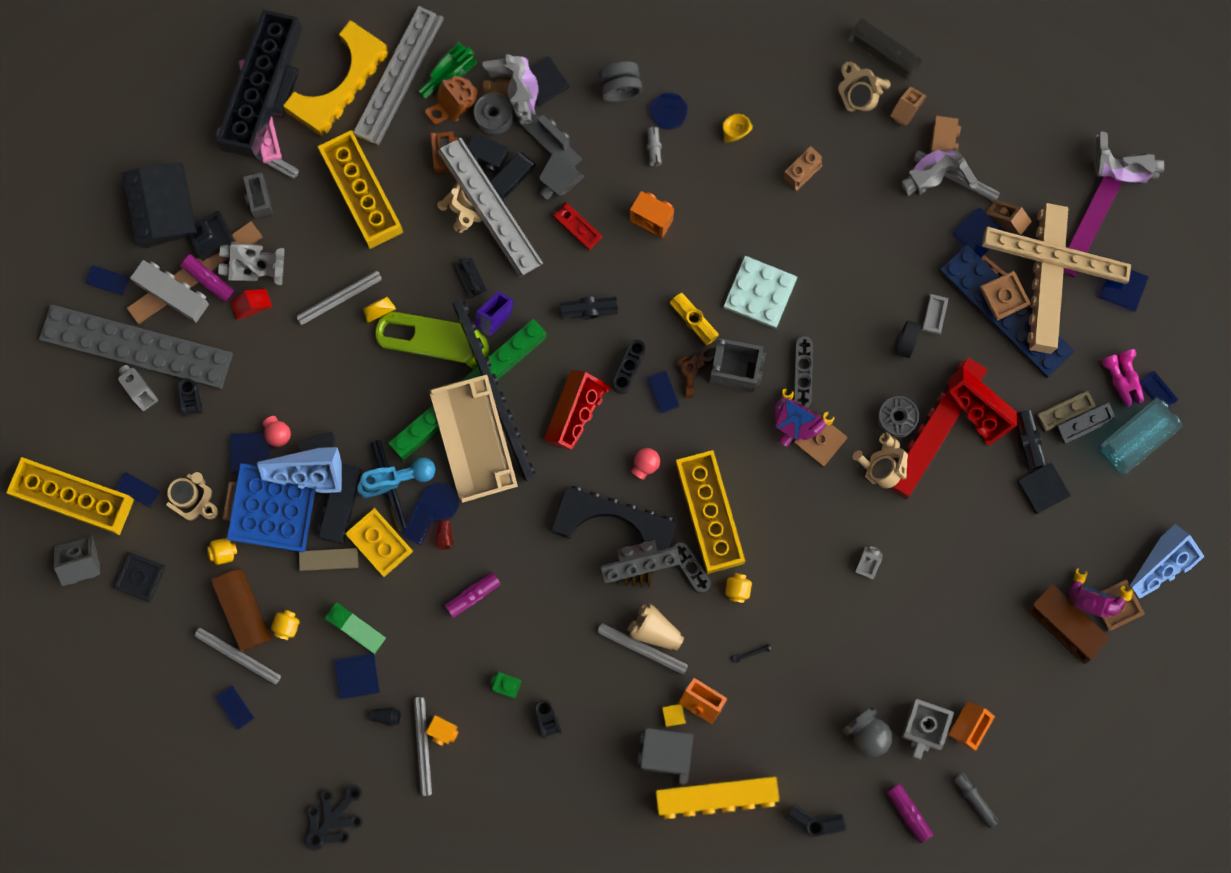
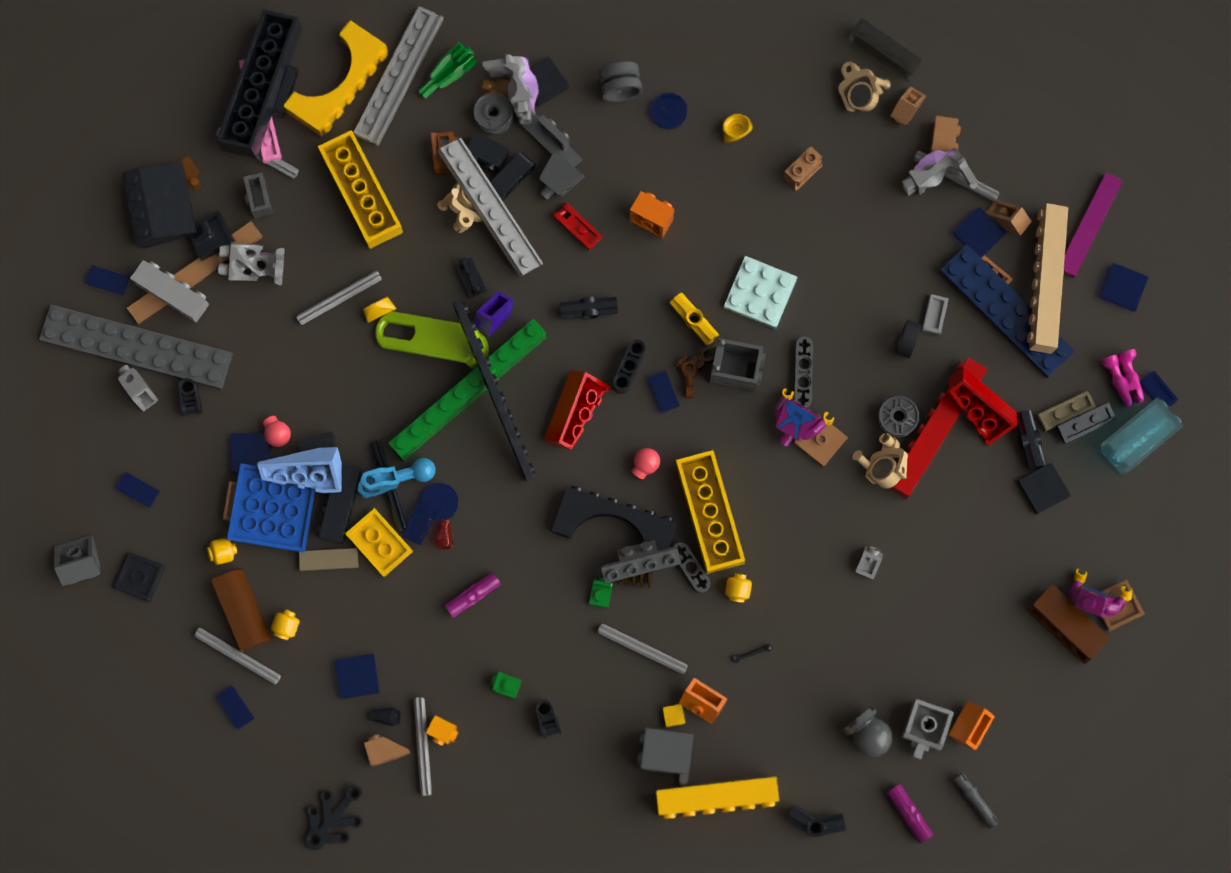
yellow brick [6,457,134,535] -> none
tan piece [166,472,218,521] -> none
magenta axle [180,254,235,303] -> none
red slope [230,289,273,320] -> none
slope [325,602,386,654] -> none
dark orange piece [425,76,477,124] -> none
tan slope [429,374,518,503] -> none
tan cone [627,603,684,650] -> none
light grey pin [647,127,662,166] -> none
medium nougat plate [979,271,1031,321] -> none
tan tile [982,227,1131,284] -> none
light grey hips [1094,132,1164,184] -> none
light blue wedge [1130,524,1204,598] -> none
none -> clear orange plate [179,156,202,190]
none -> medium nougat slope [364,735,411,767]
none -> green bracket [589,578,613,608]

